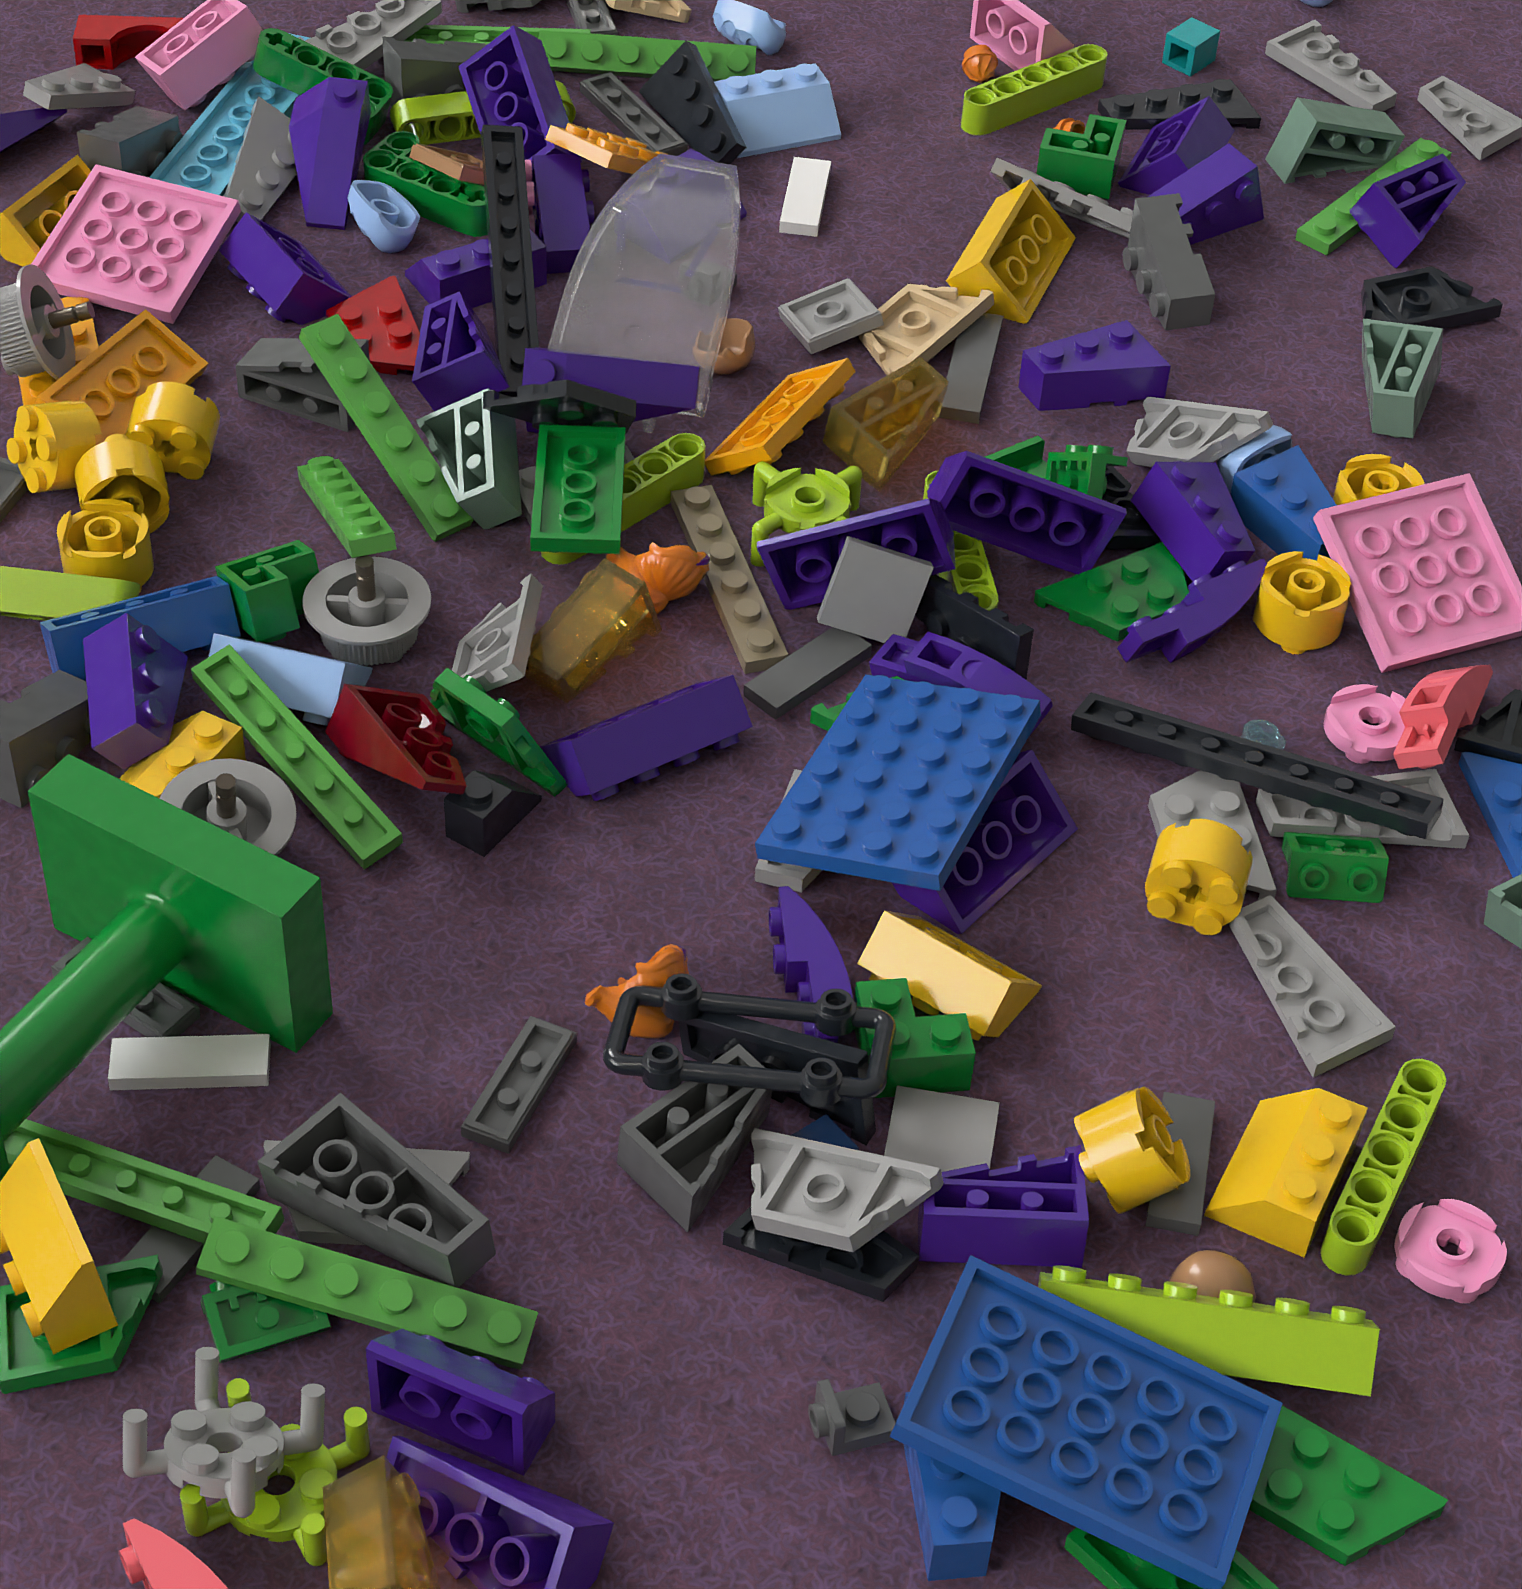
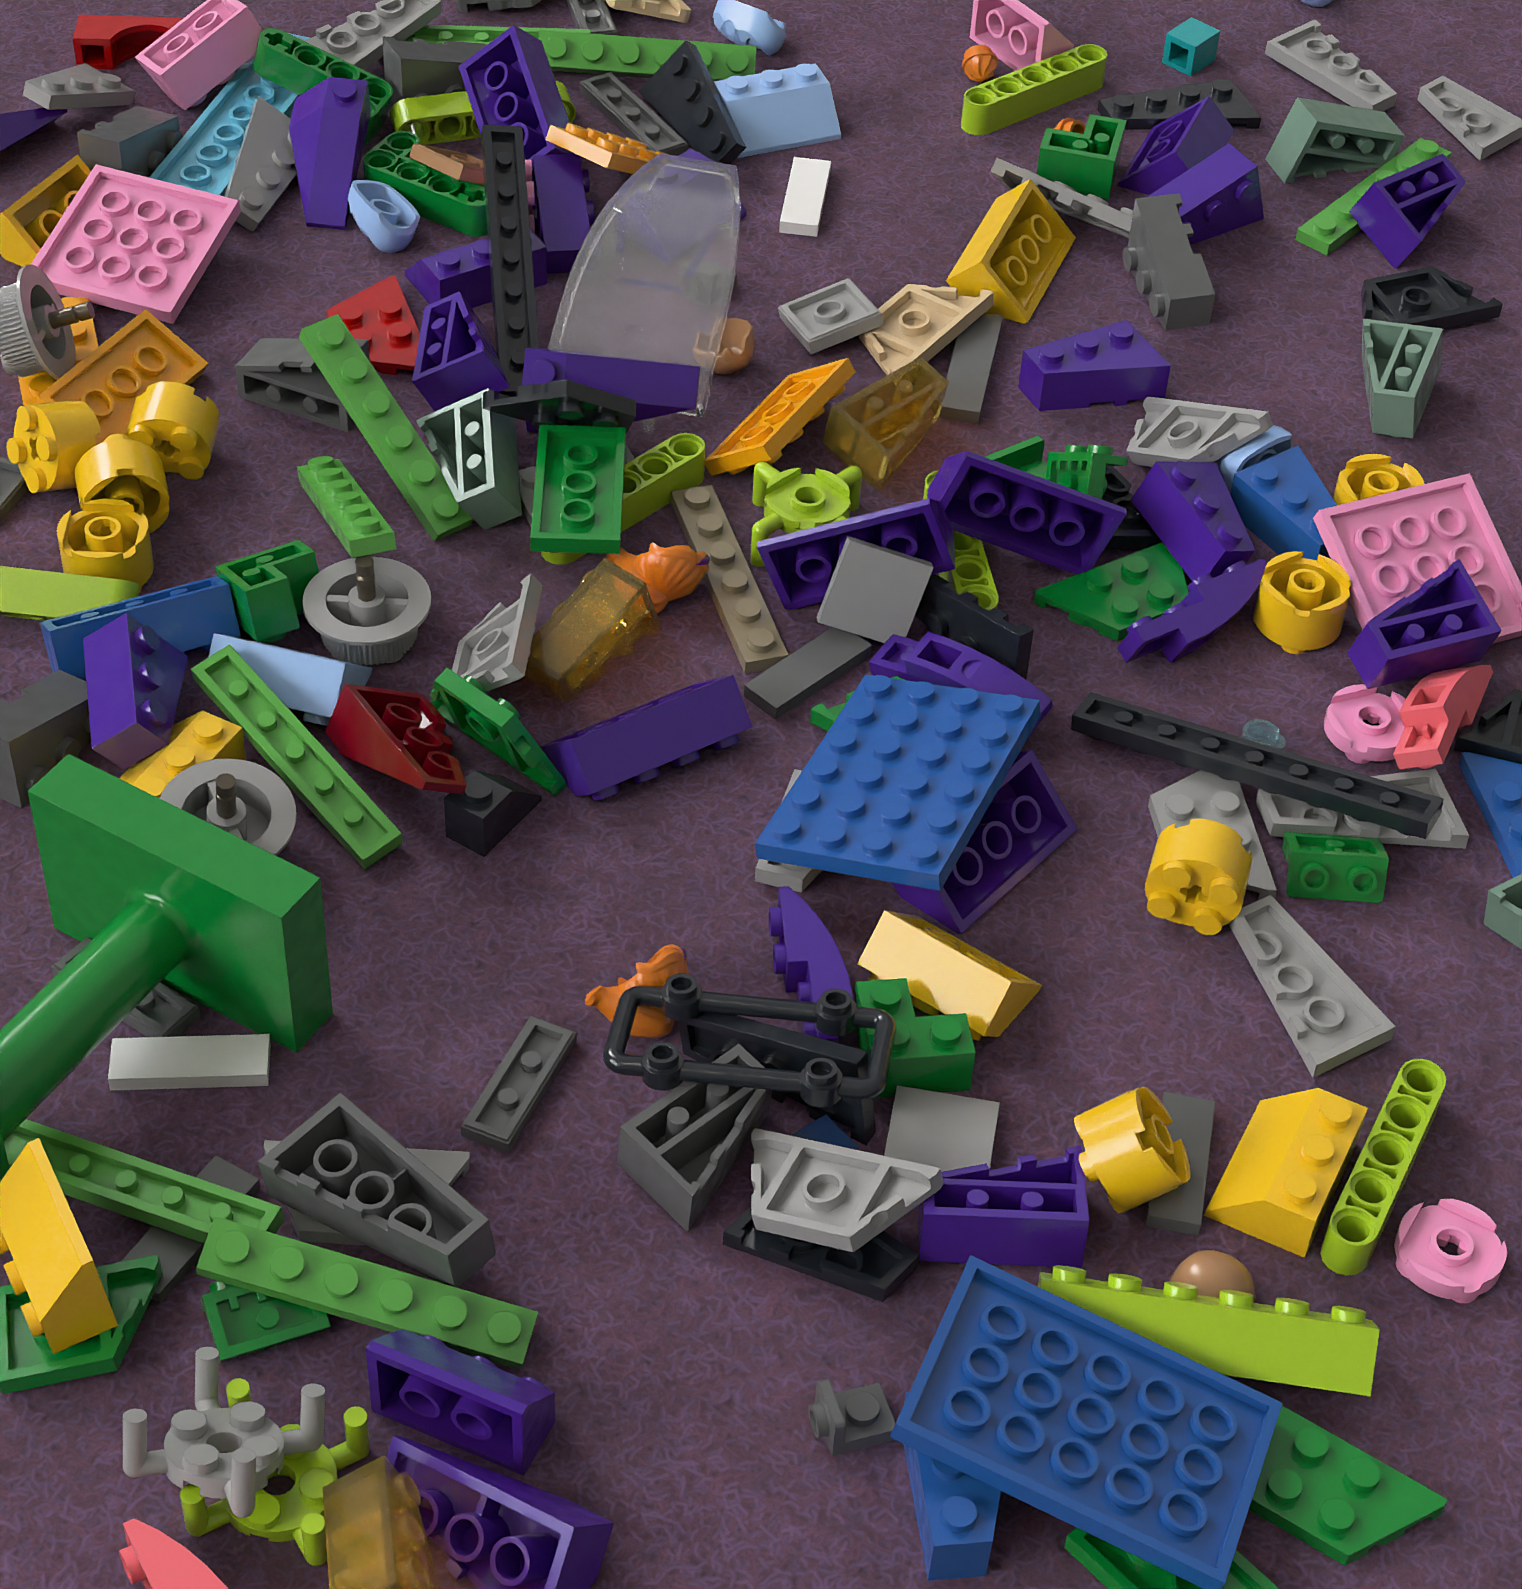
dark purple slope [219,212,352,325] -> none
none -> dark purple wedge [1347,559,1502,689]

